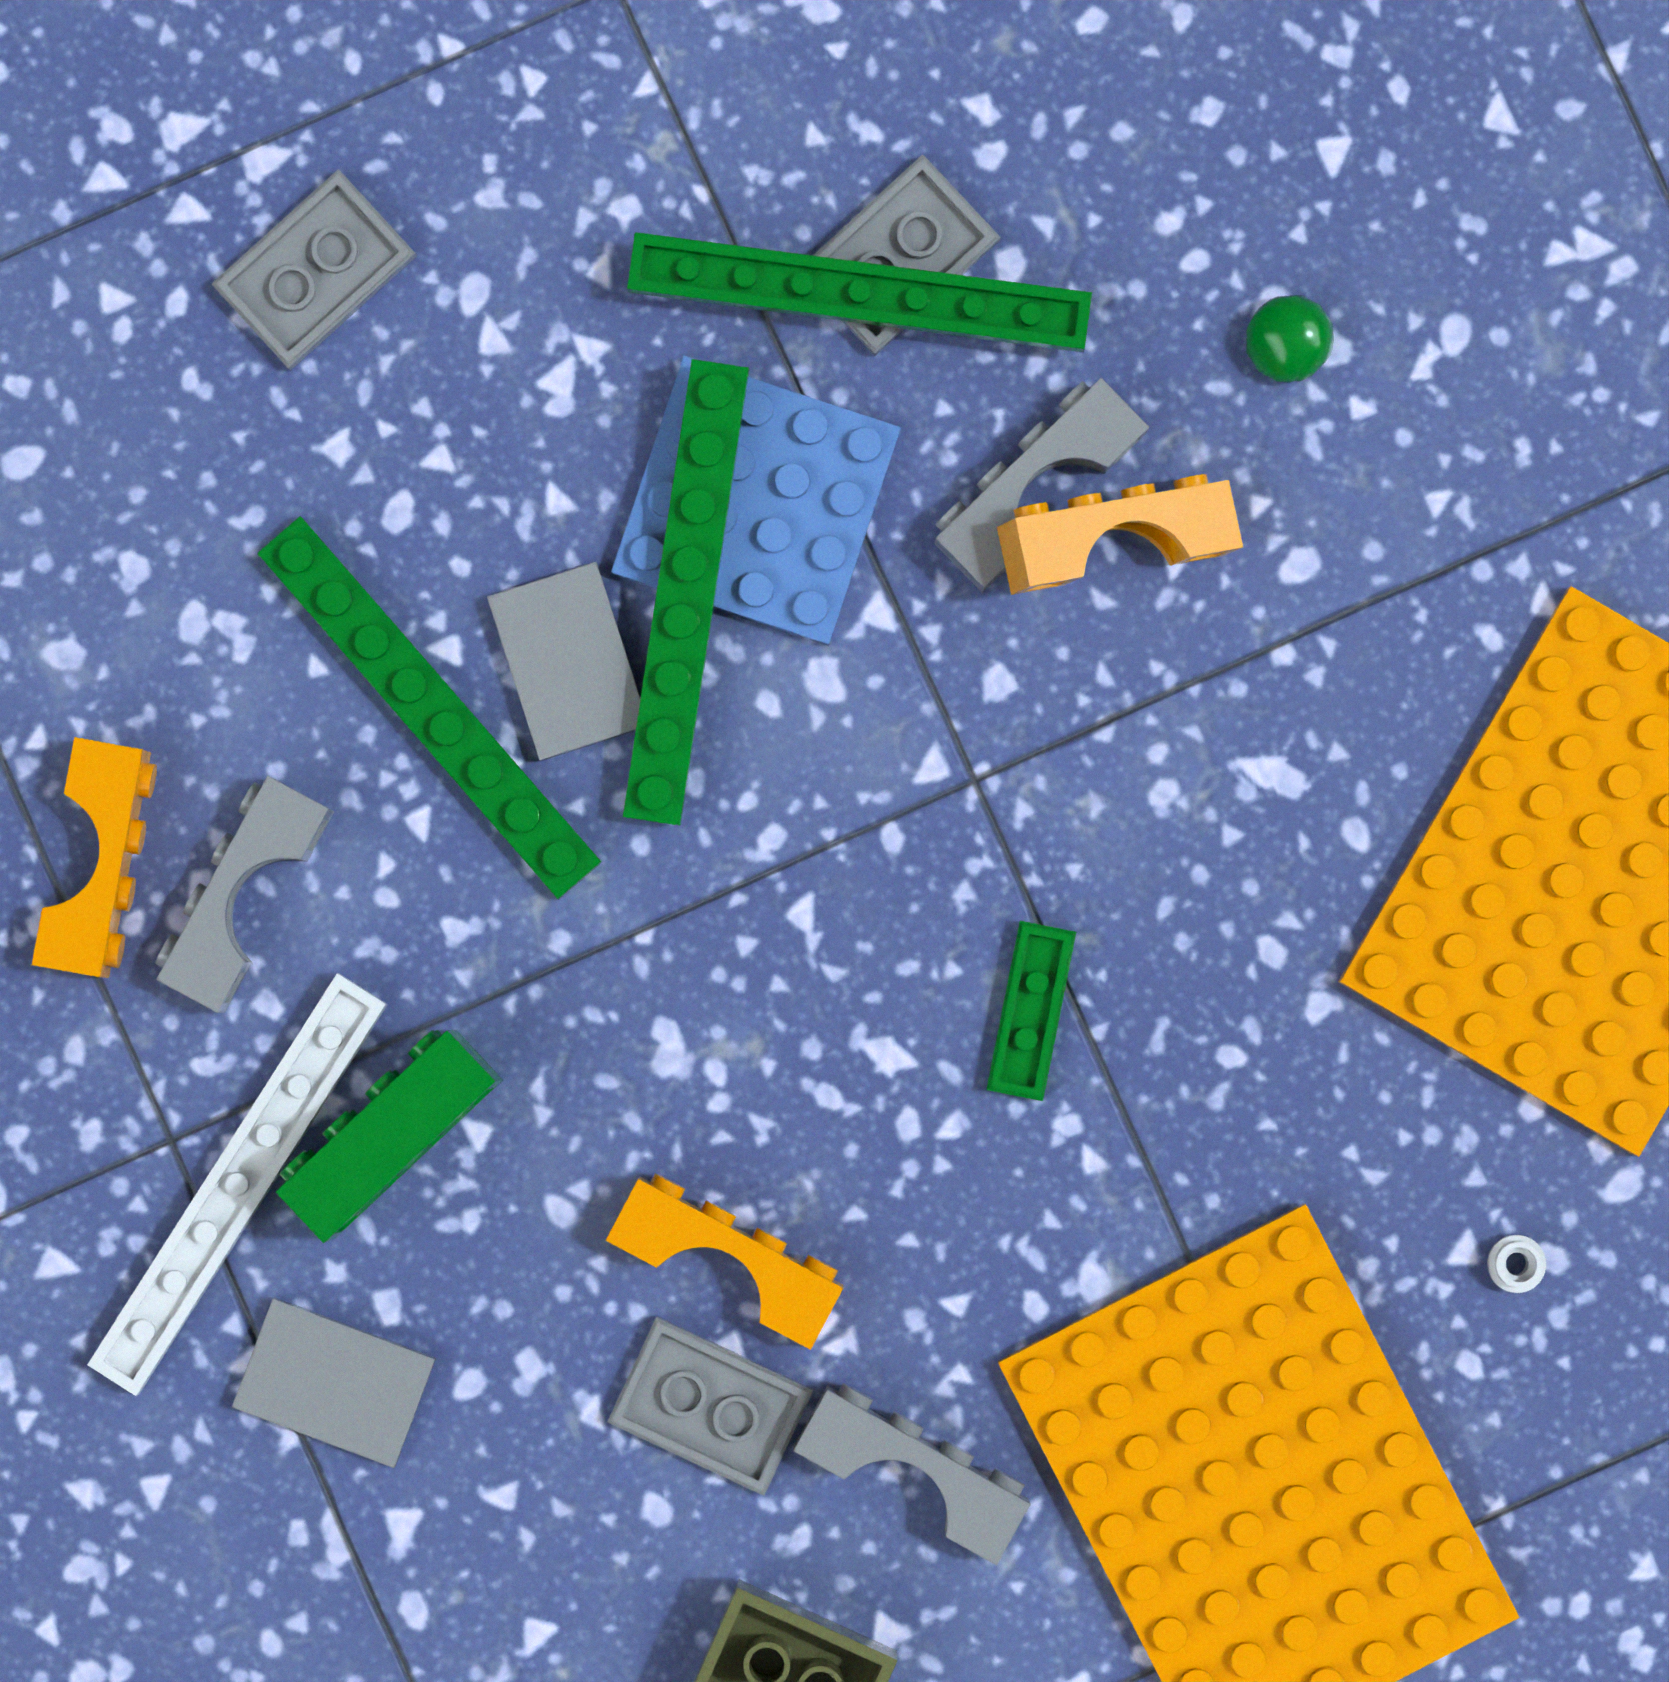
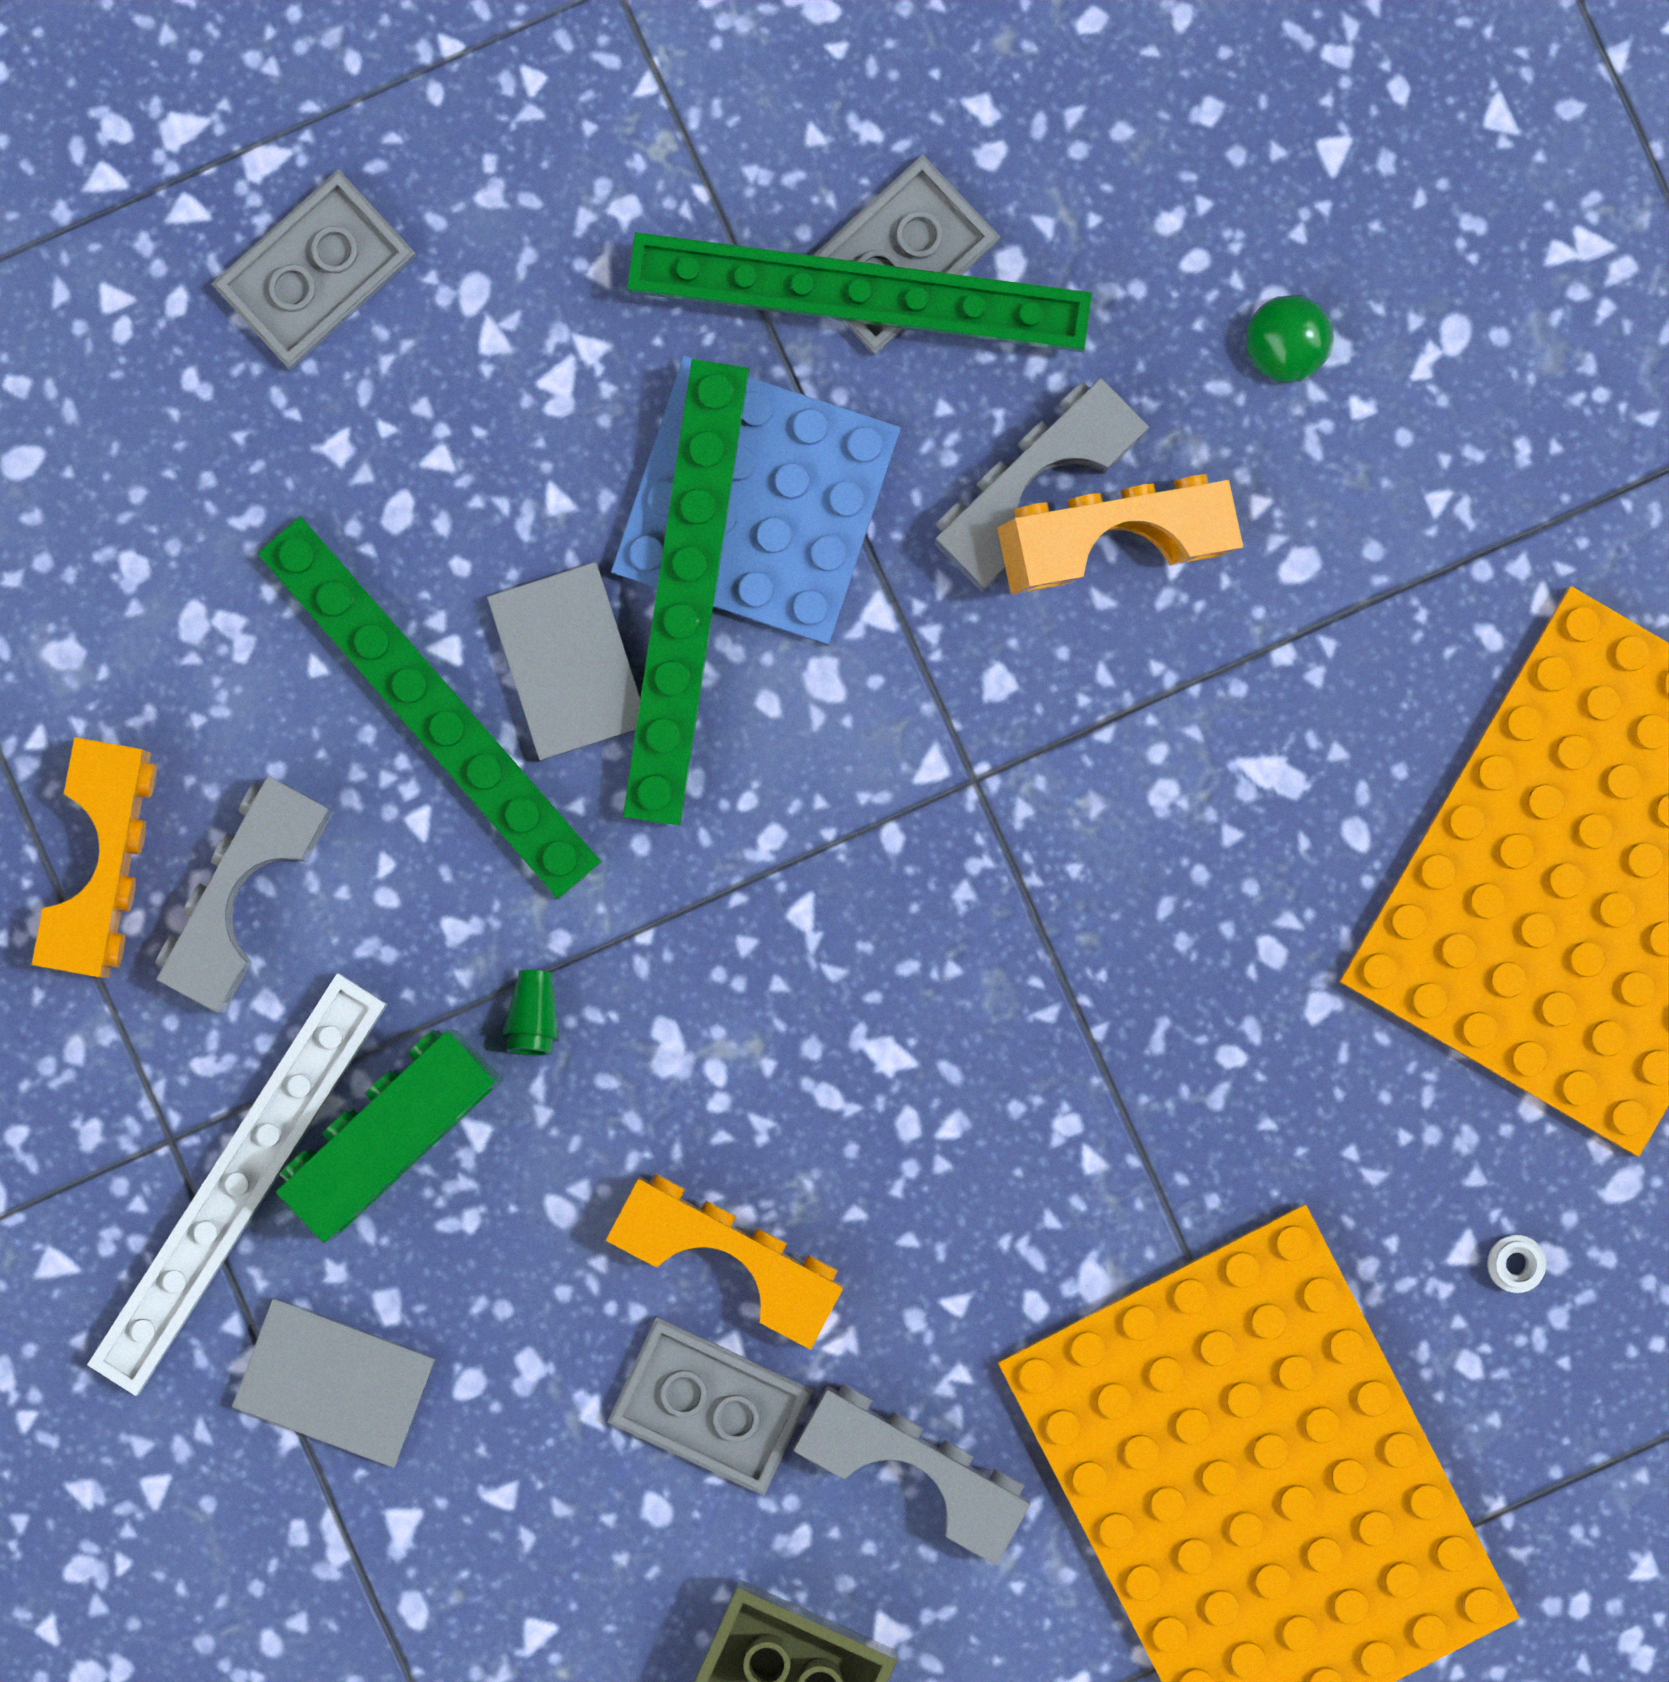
green tile [986,921,1076,1101] -> none
none -> green cone [502,970,559,1056]

